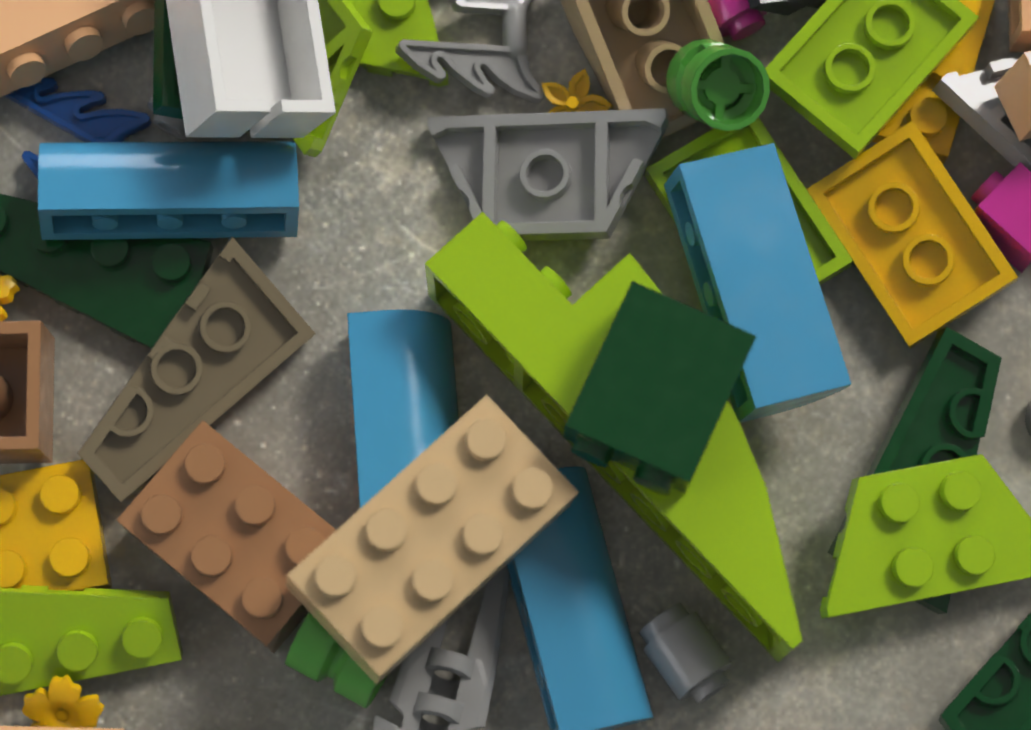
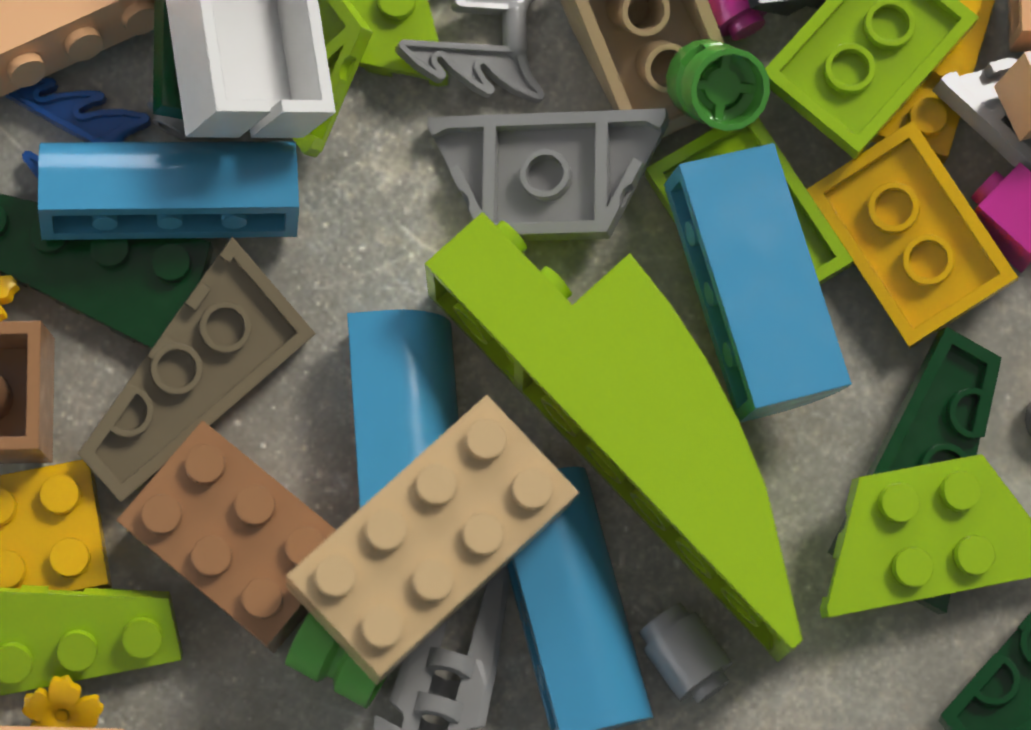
yellow plant [541,69,613,113] -> none
dark green brick [563,281,756,495] -> none

